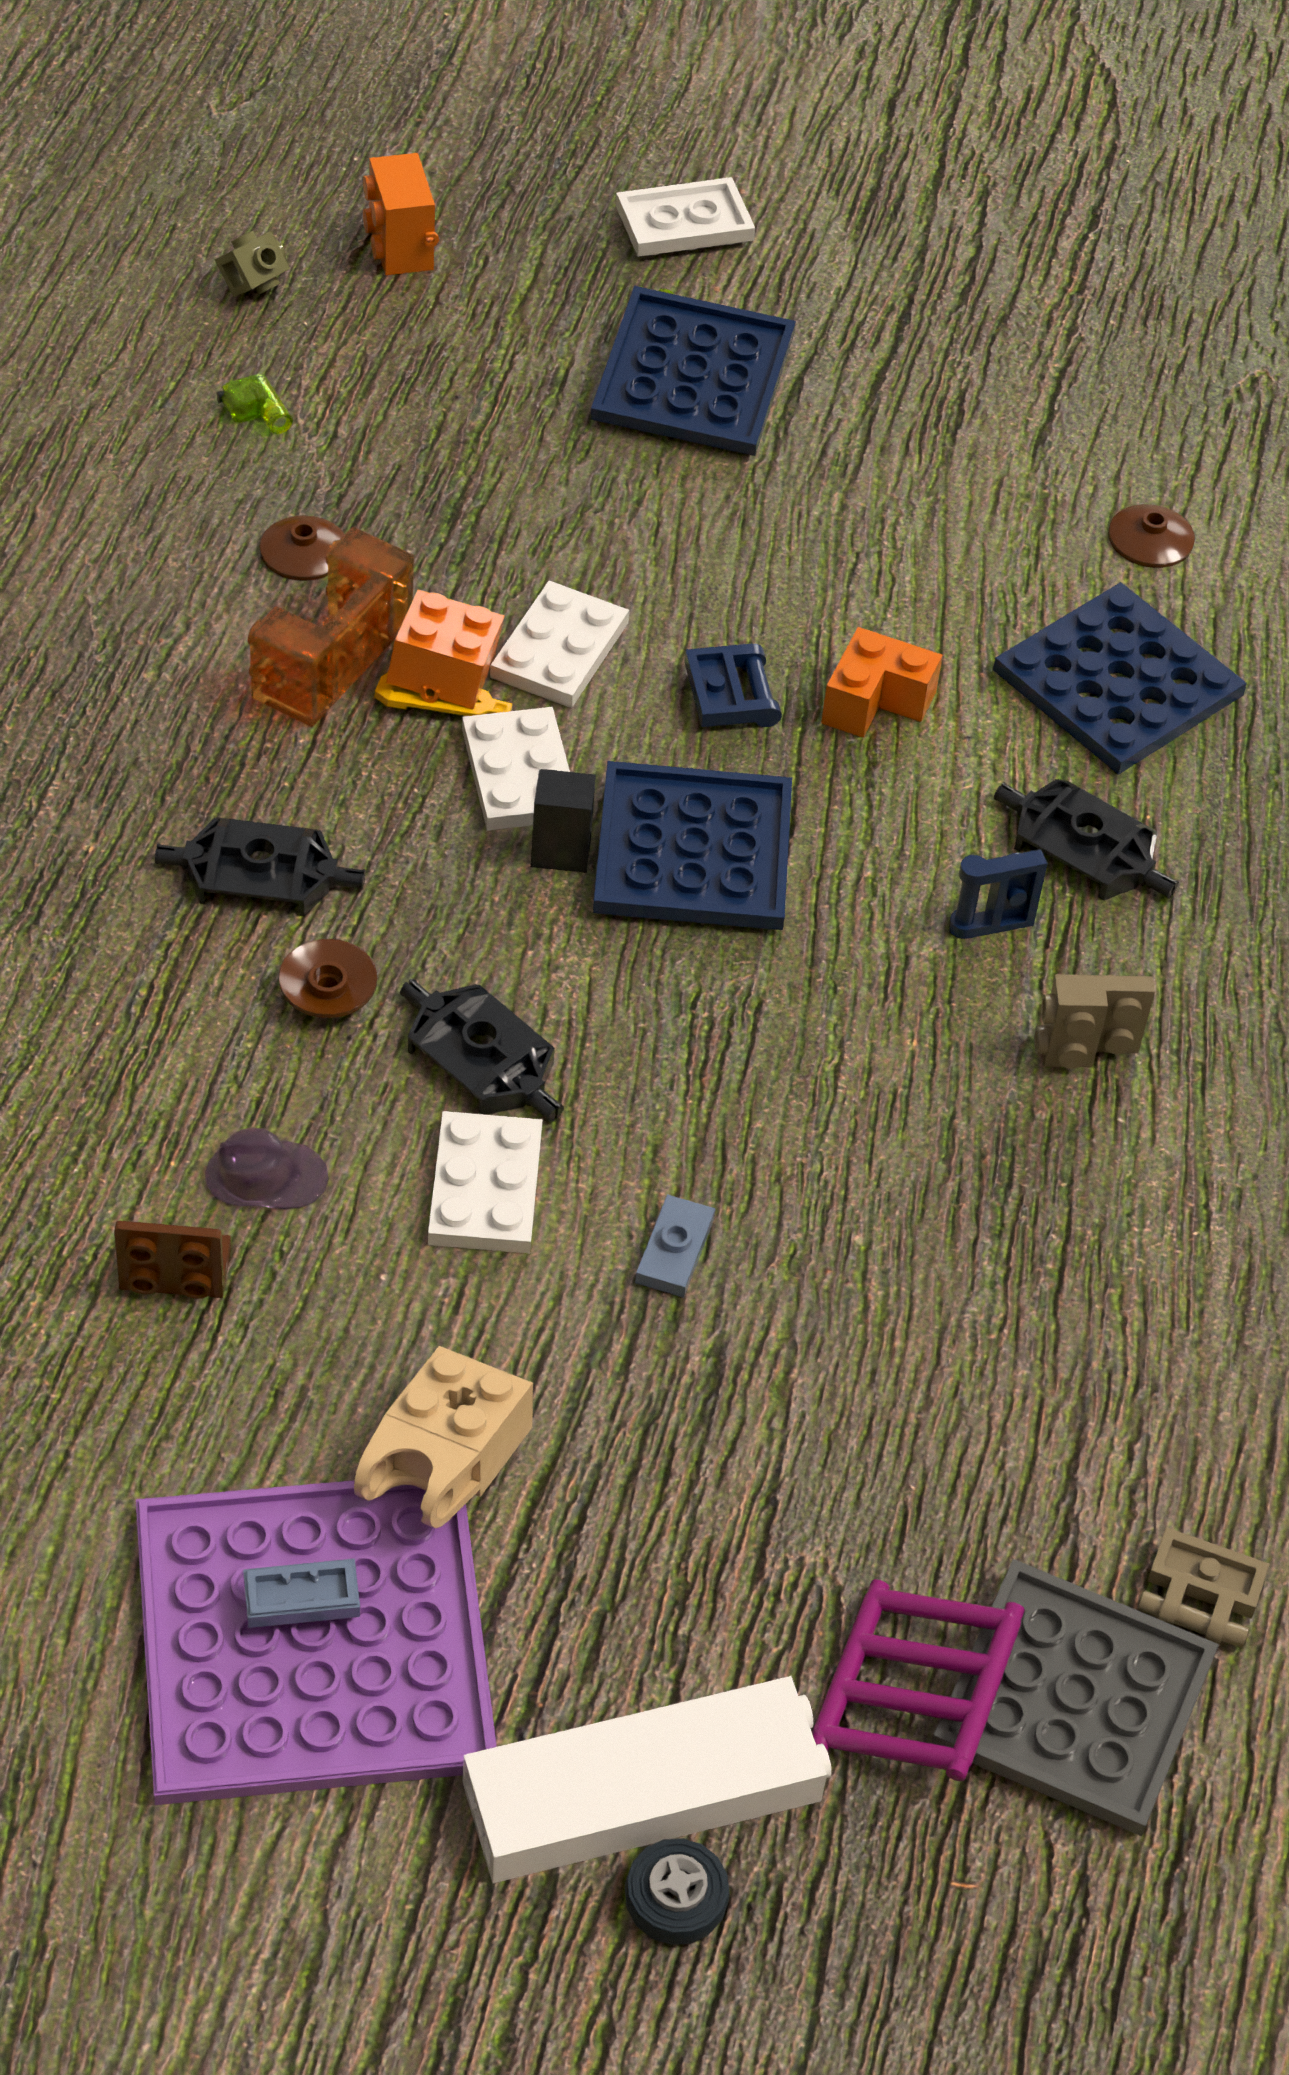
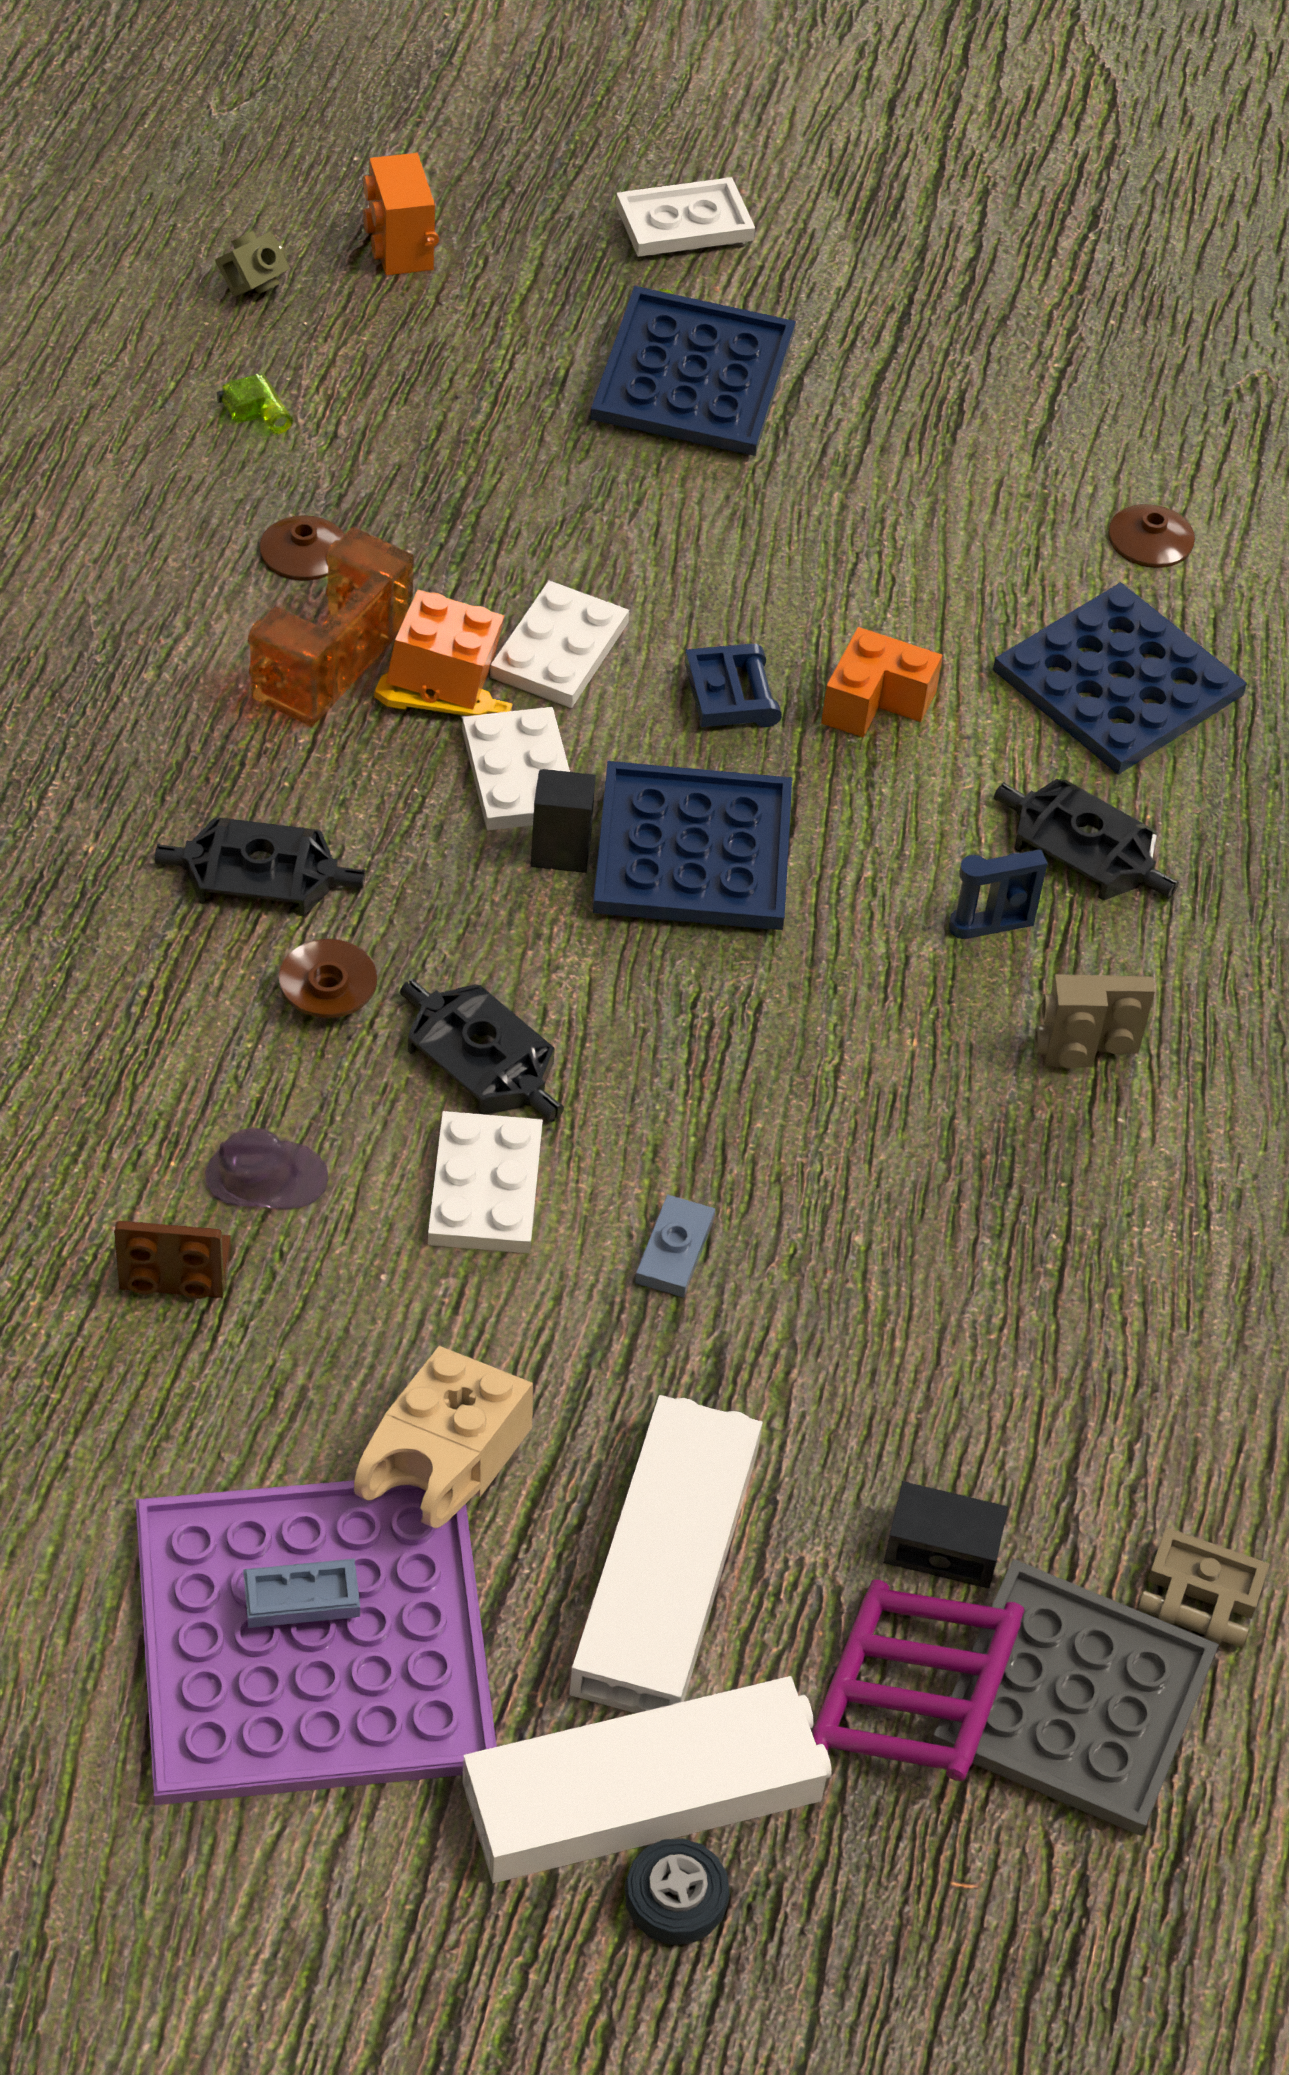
none -> white brick [569,1395,763,1713]
none -> black panel [883,1481,1008,1589]

